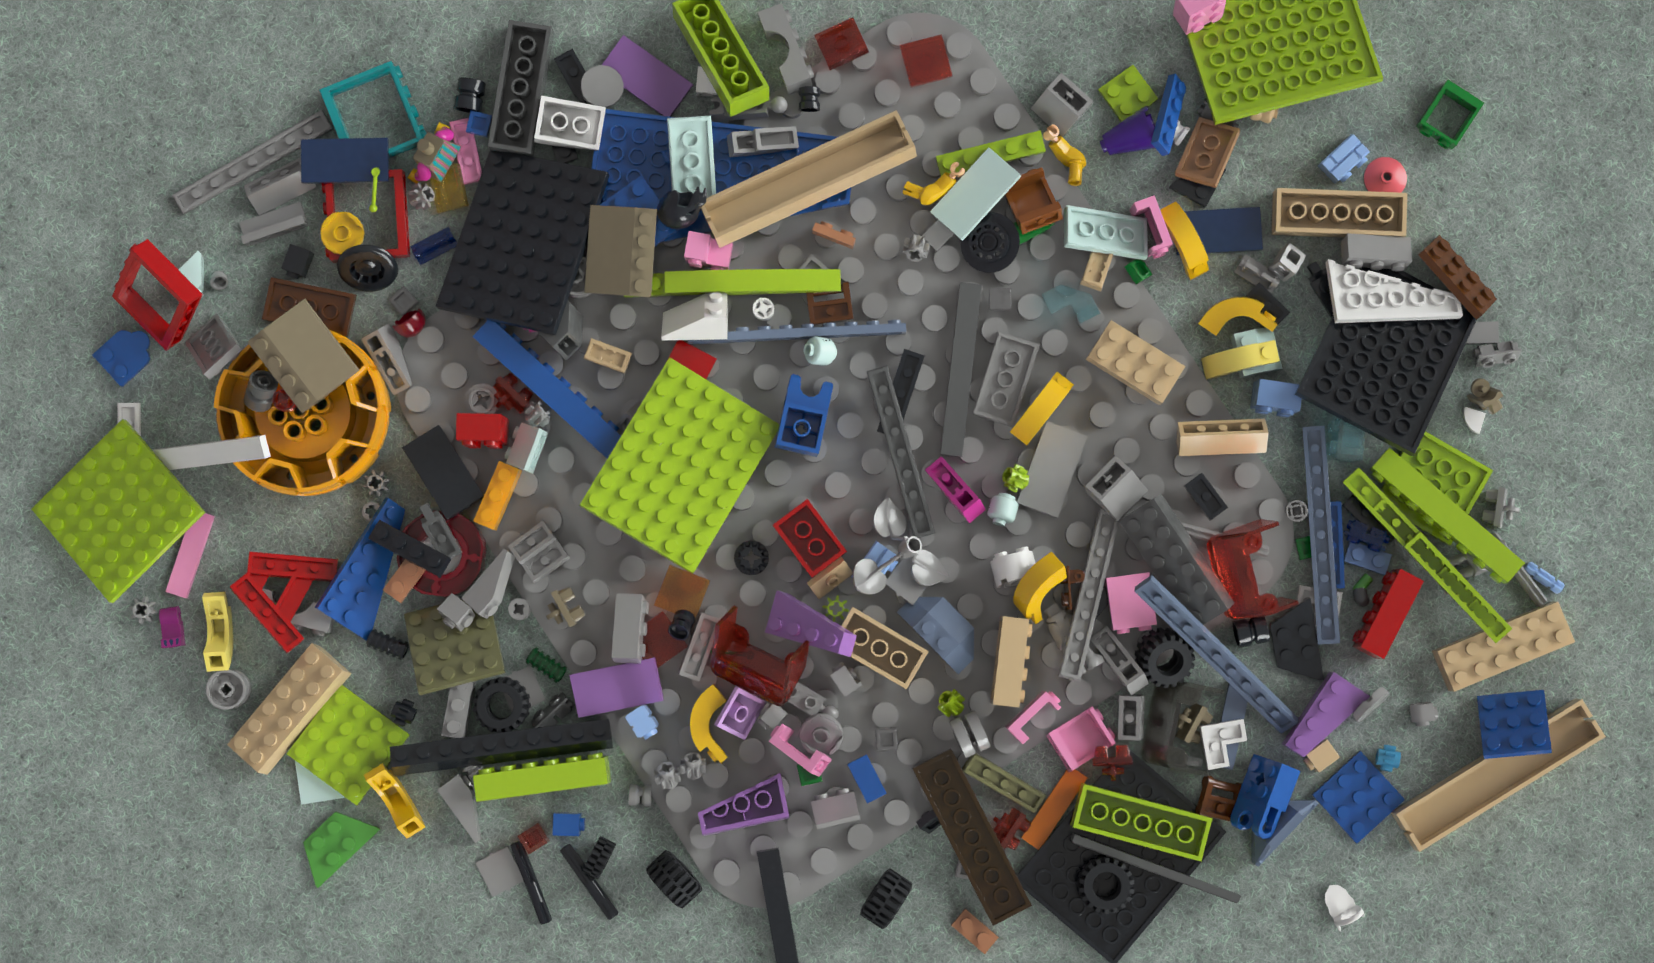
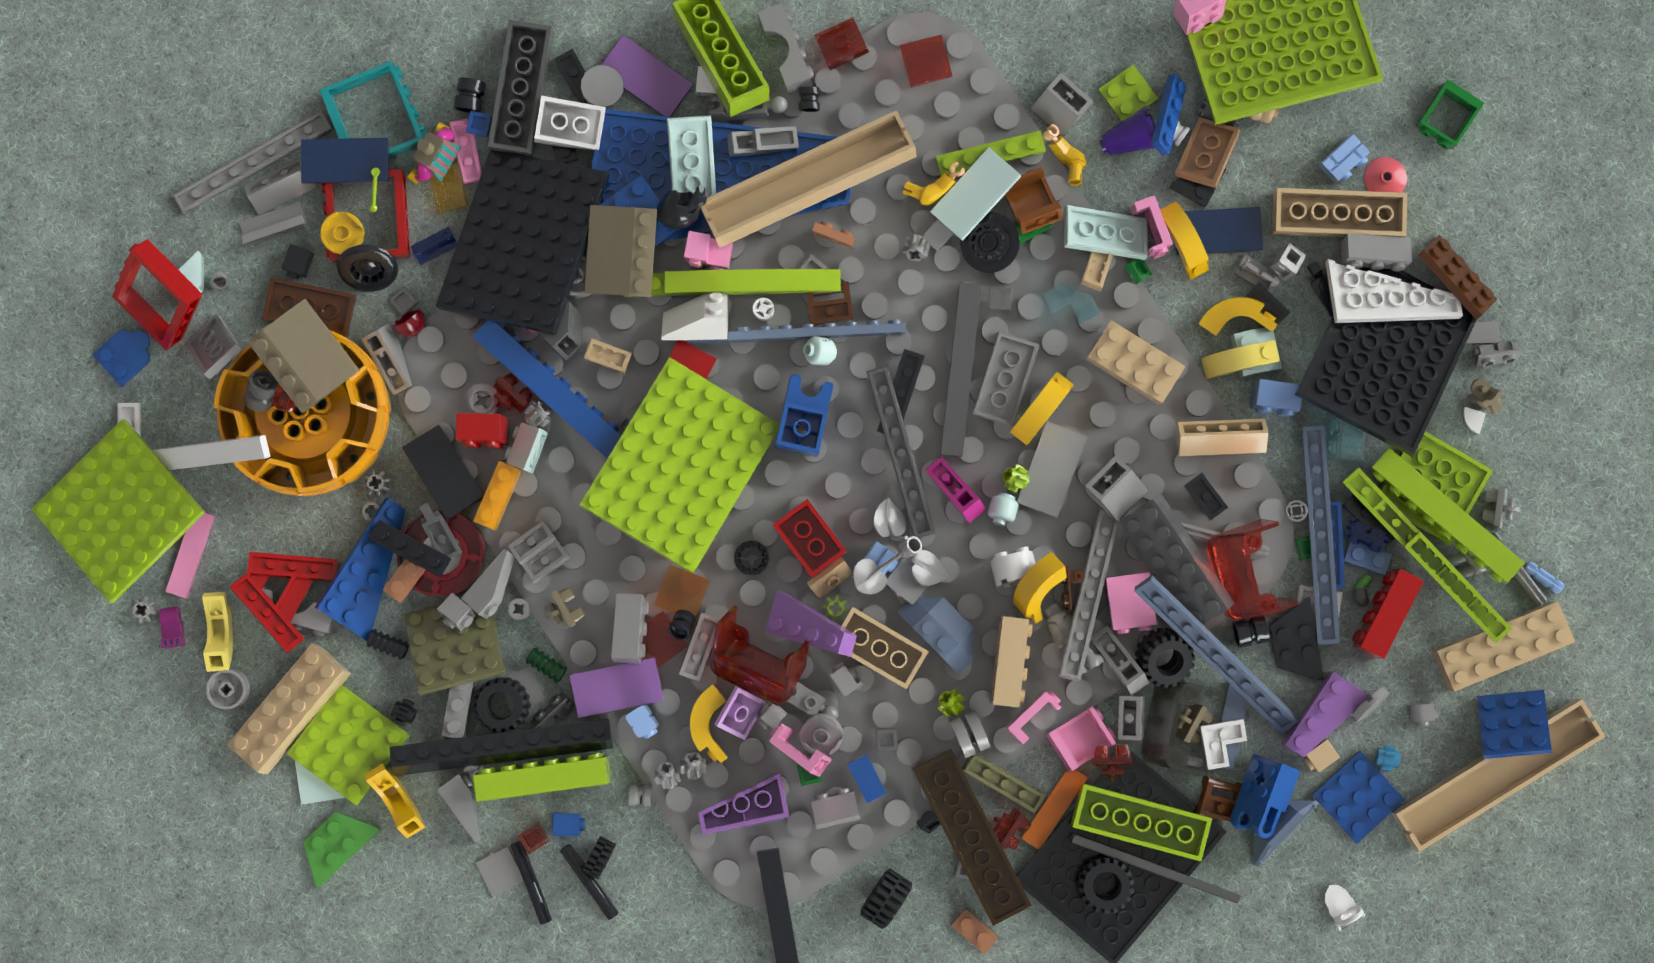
light grey gear [408,183,435,210] -> none
black tyre [646,850,702,909] -> none

